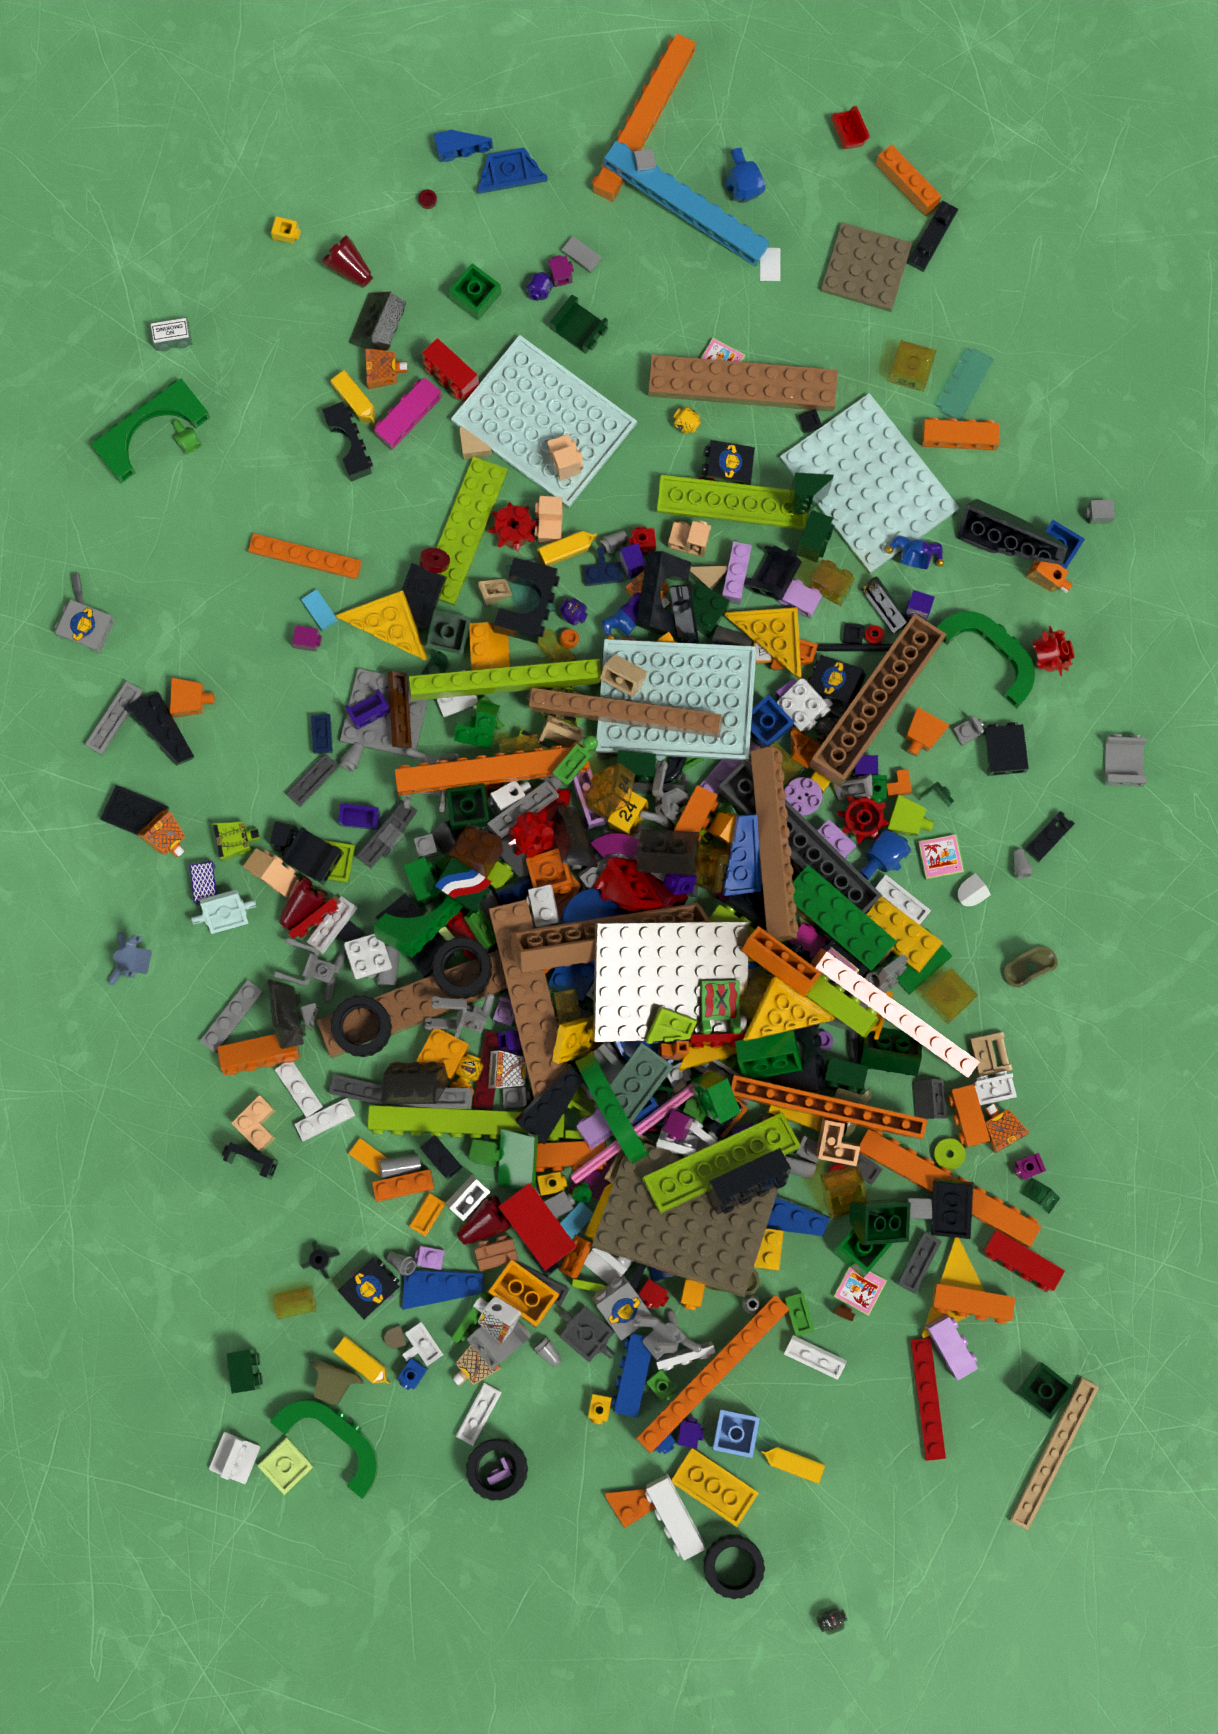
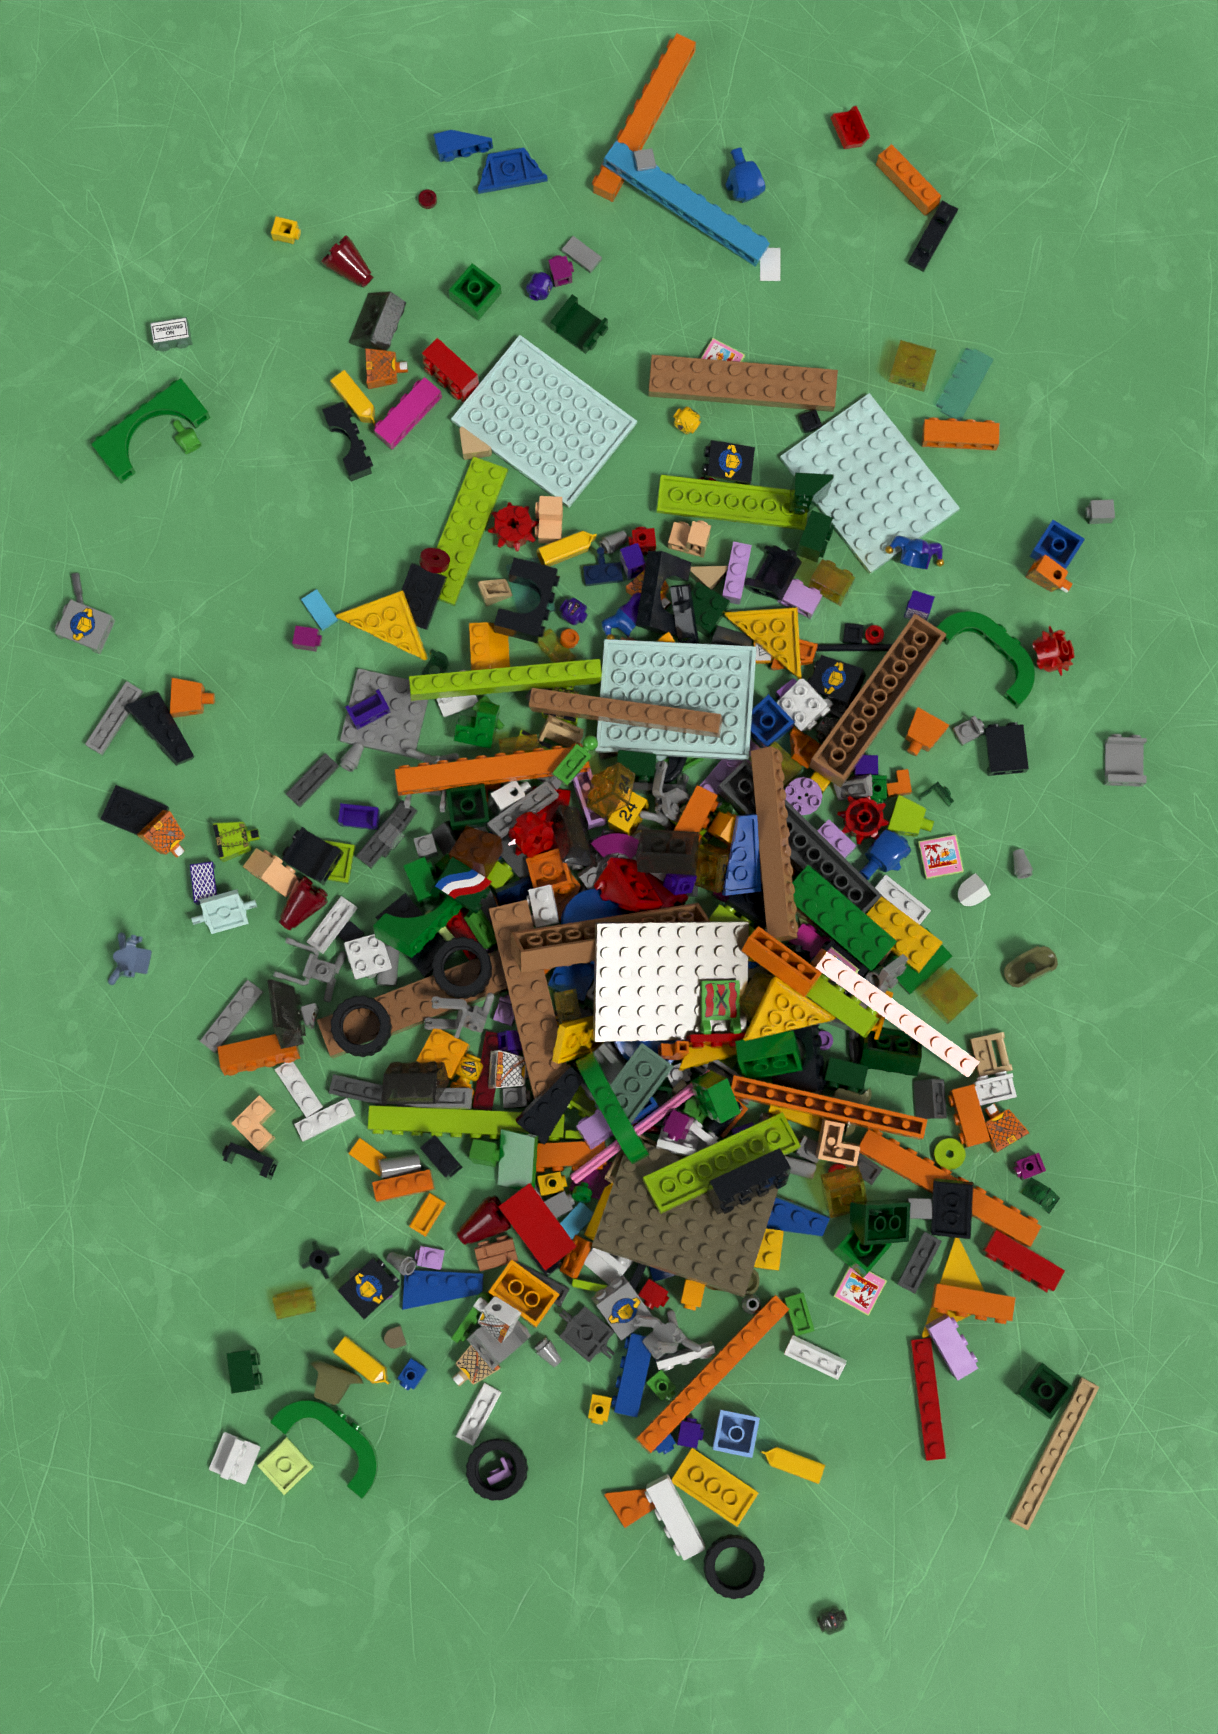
orange plate [248,533,362,580] -> none
black window [270,821,298,852] -> none
red plate [288,896,342,939] -> none
dark blue plate [311,714,333,754] -> none
reddish brown plate [388,671,412,749] -> none
white plate [402,1322,443,1366] -> none
dark green brick [424,609,471,655] -> none
white brick [446,1174,490,1221] -> none
light nougat brick [547,434,583,481] -> none
tan brick [600,654,648,697] -> none
lime wing [645,1006,697,1044] -> none
dark tan plate [821,222,912,312] -> none
reddish brown plate [833,1304,855,1321] -> none
plate [861,576,909,634] -> none
black wedge [957,499,1068,565] -> none
black plate [1025,811,1075,863] -> none

